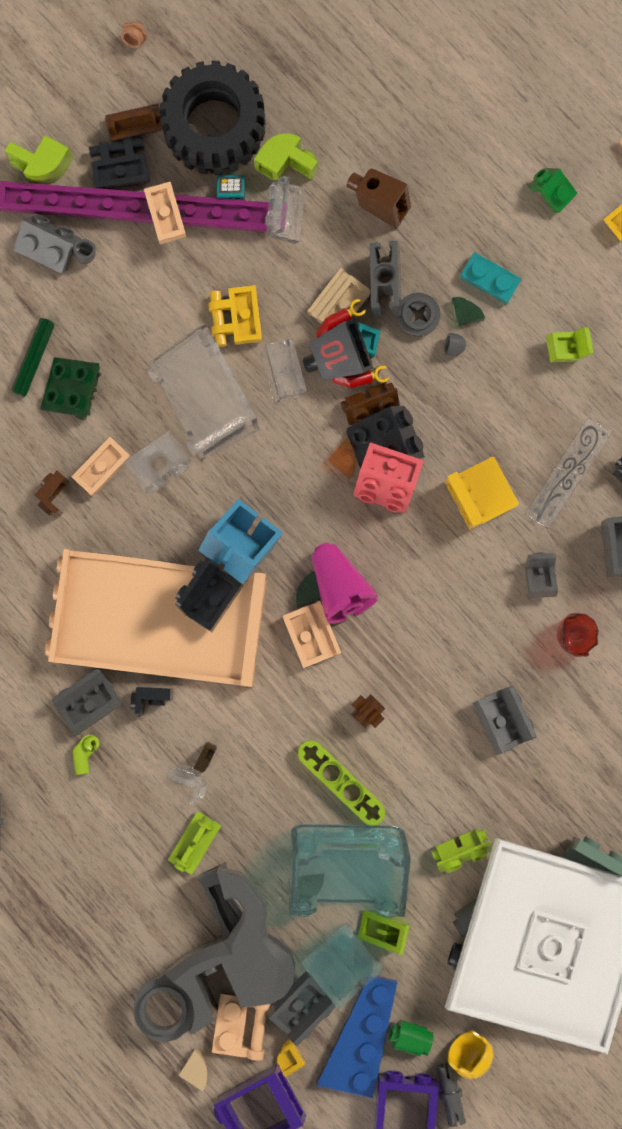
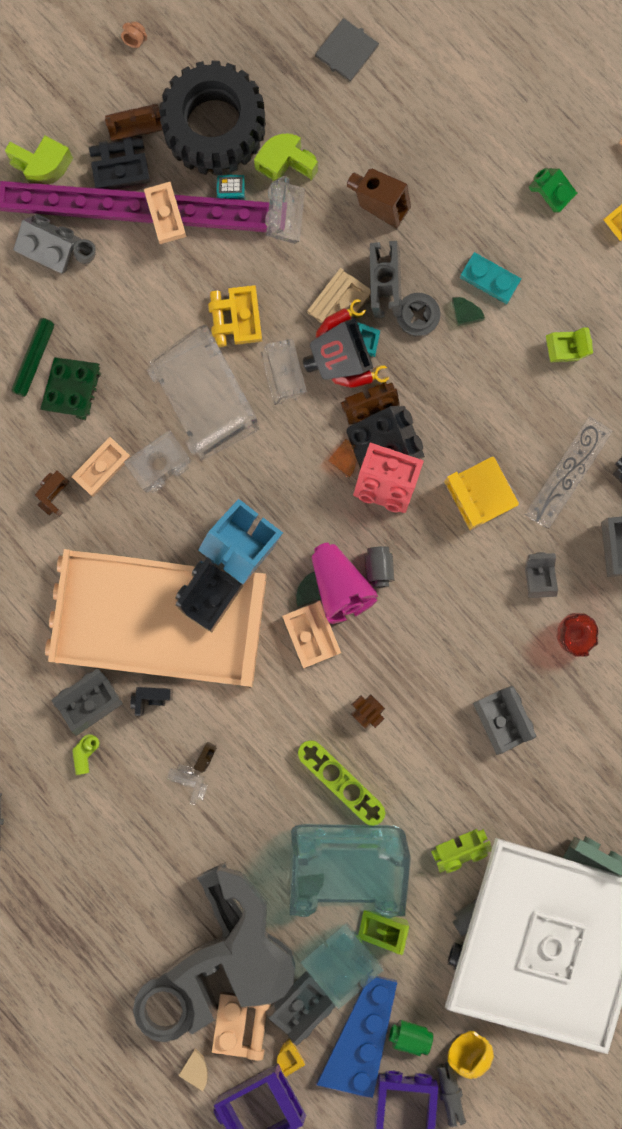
lime hinge [168,811,222,875] -> none
dark grey hinge [444,333,466,356] -> none
none -> dark grey piece [315,18,379,82]
none -> dark grey brick [365,546,395,588]

